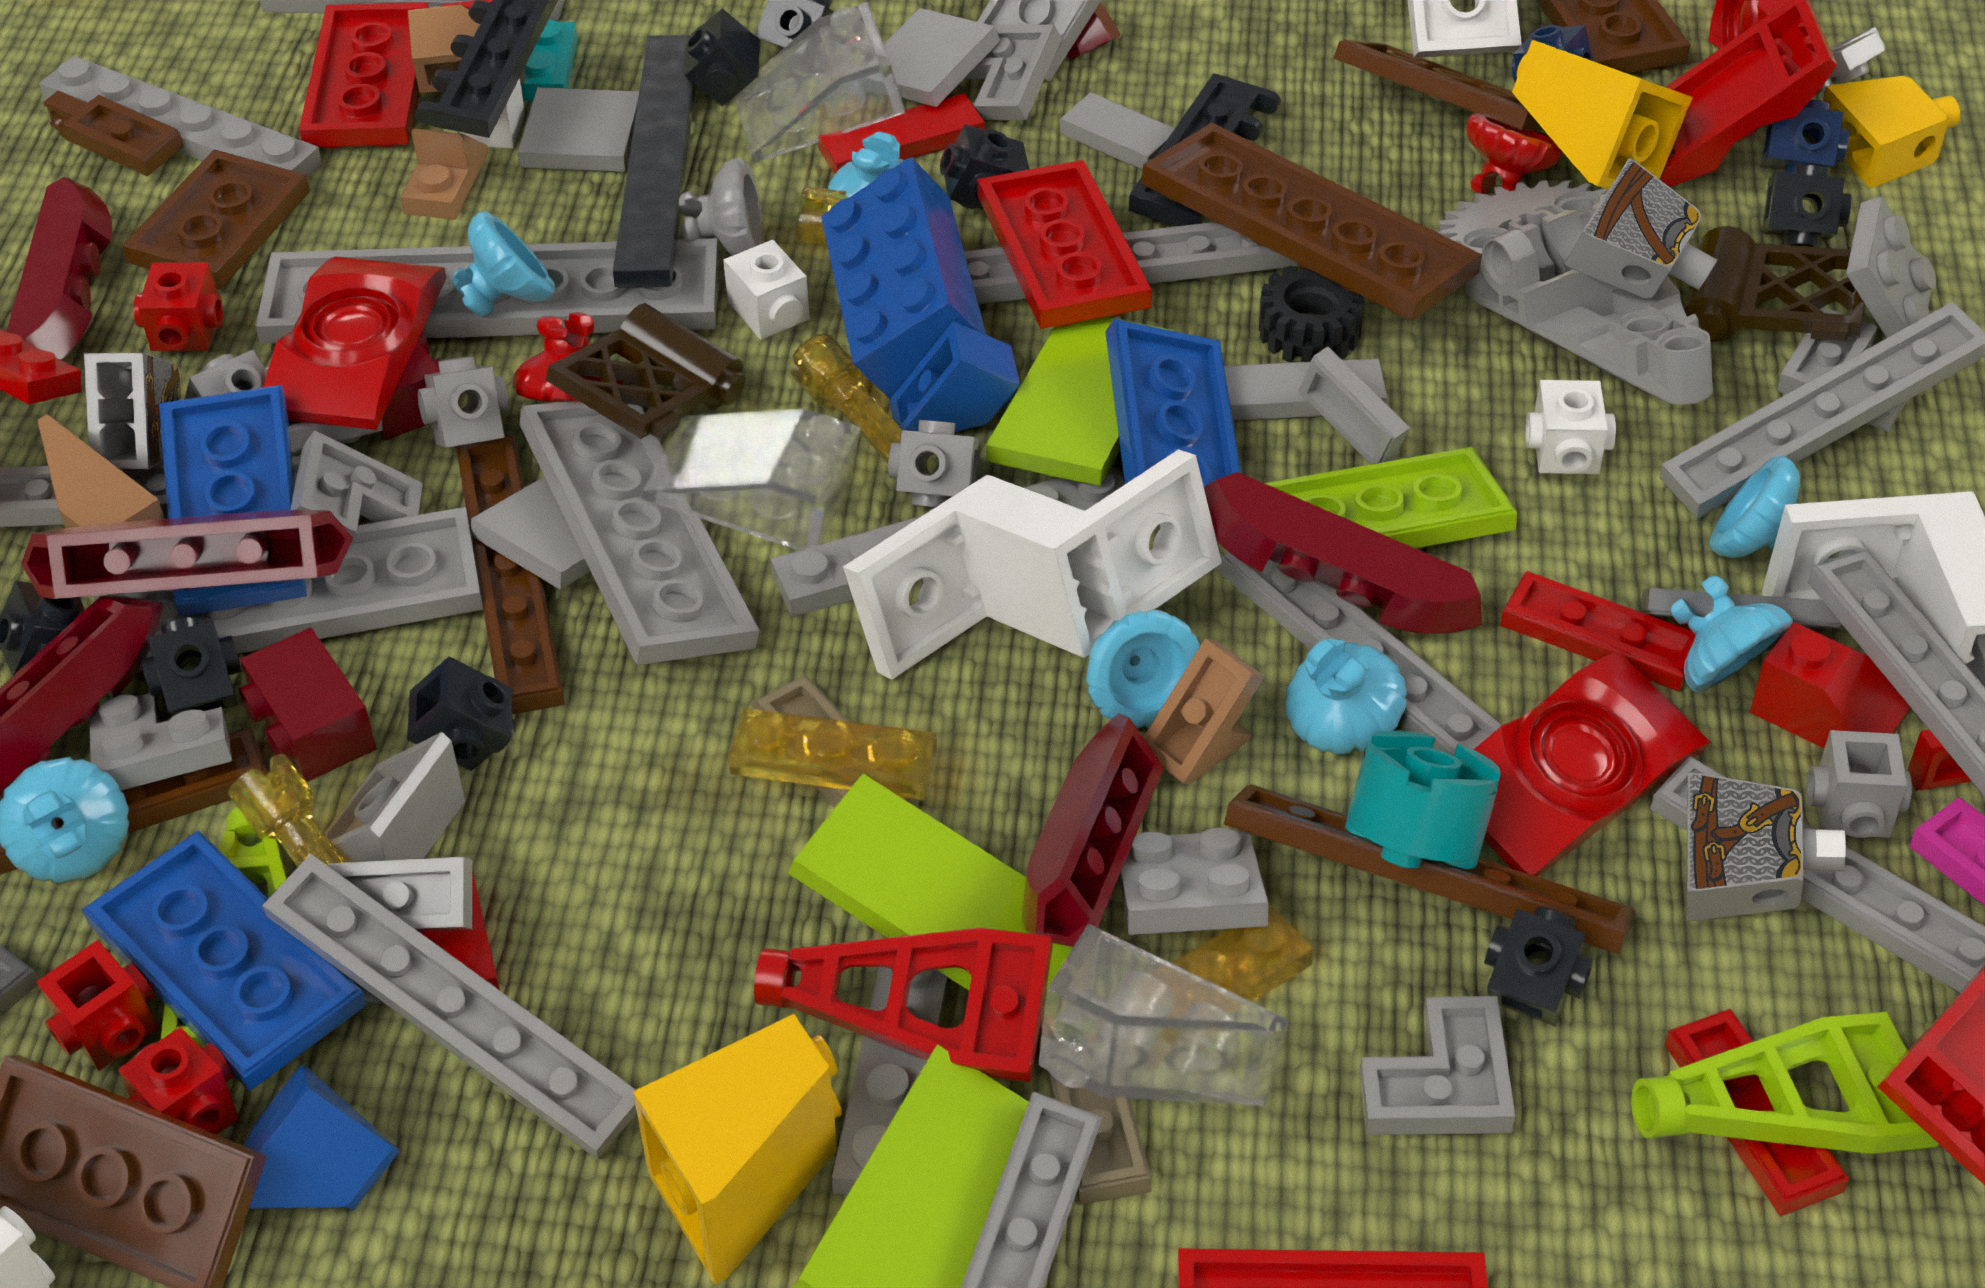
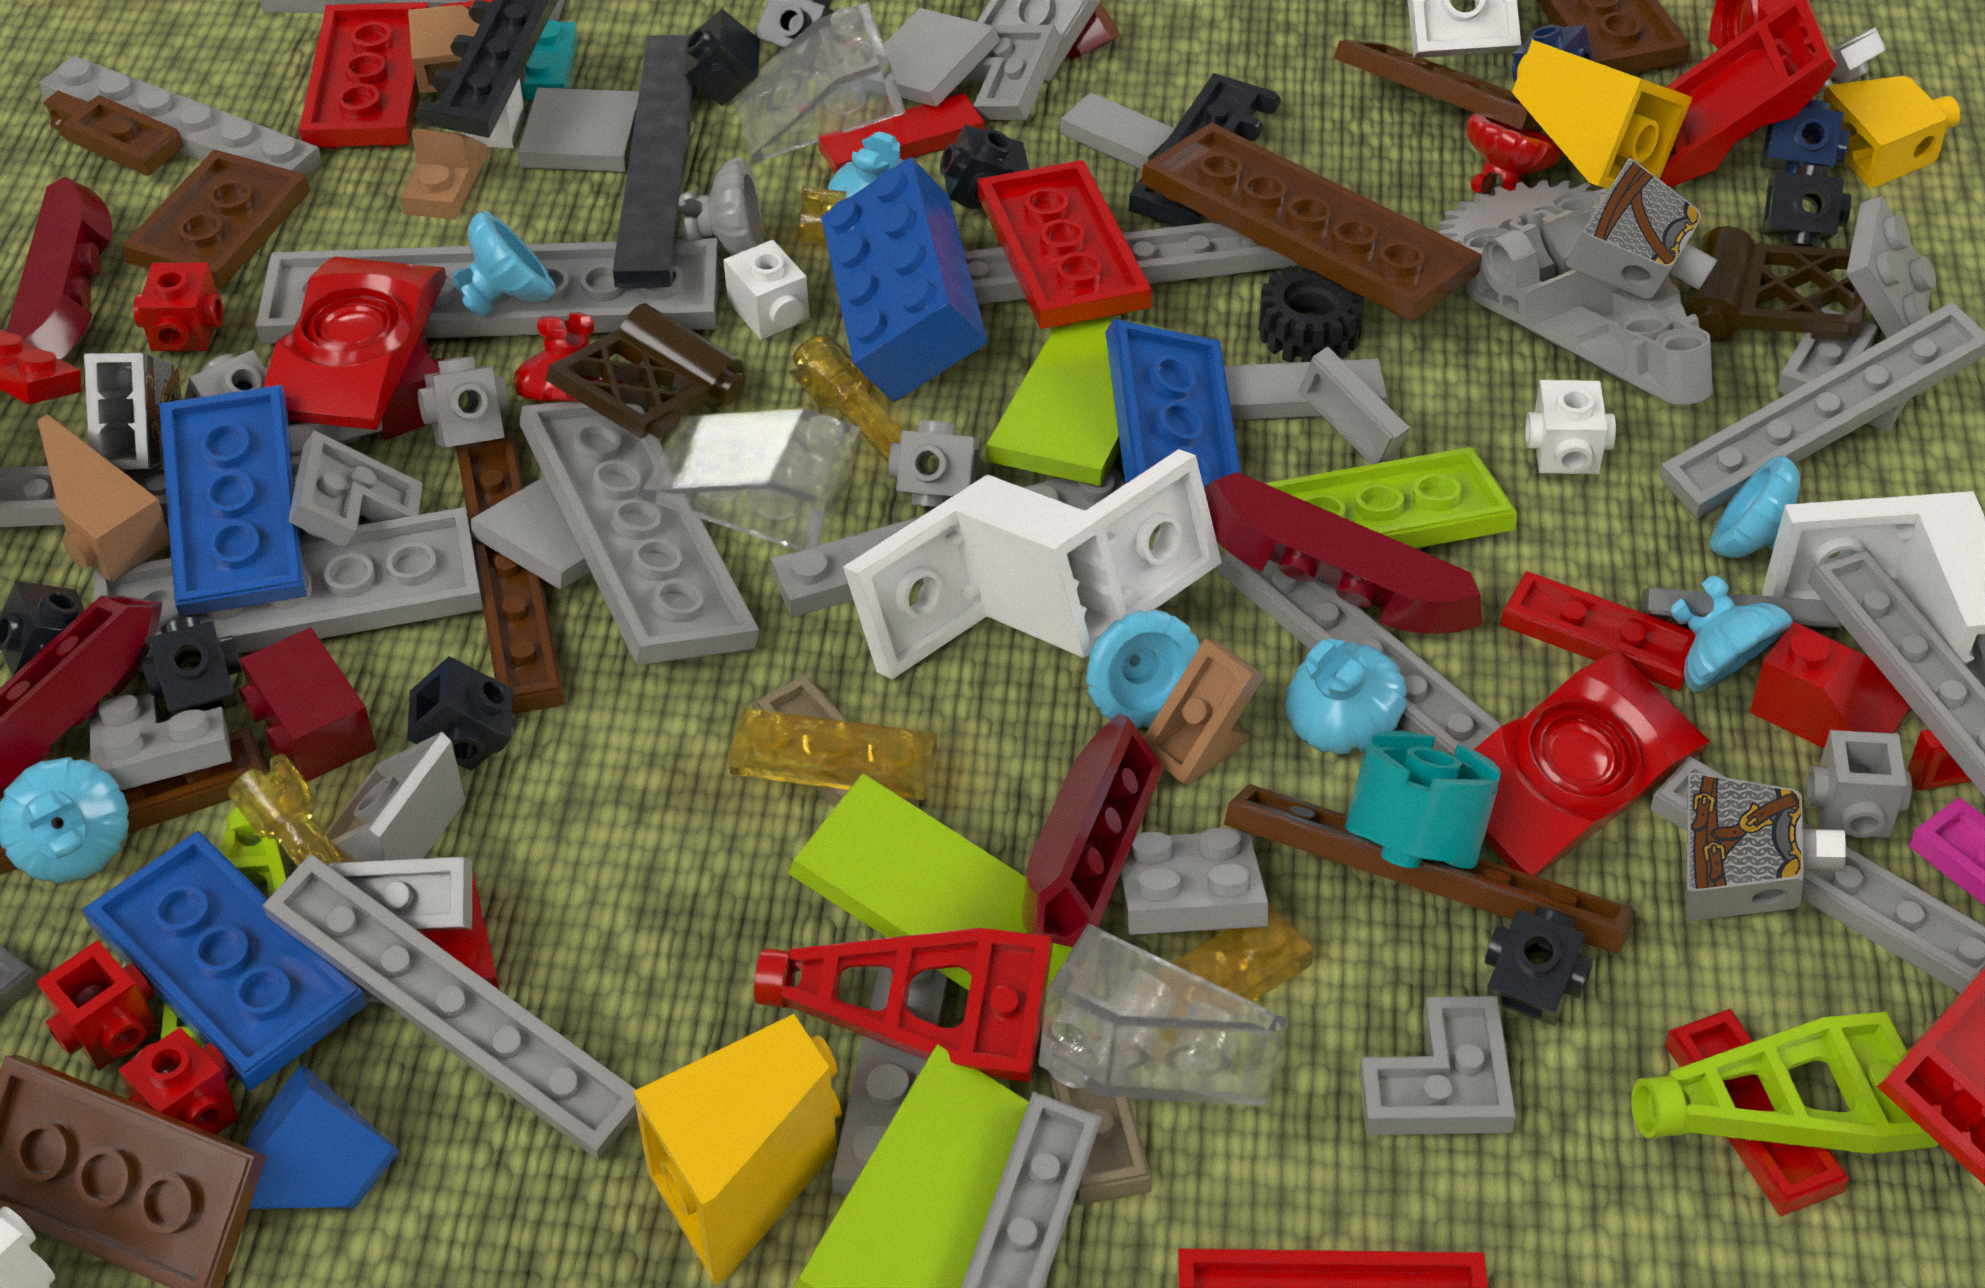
brick [21,510,353,599] -> none
blue slope [889,321,1020,442] -> none

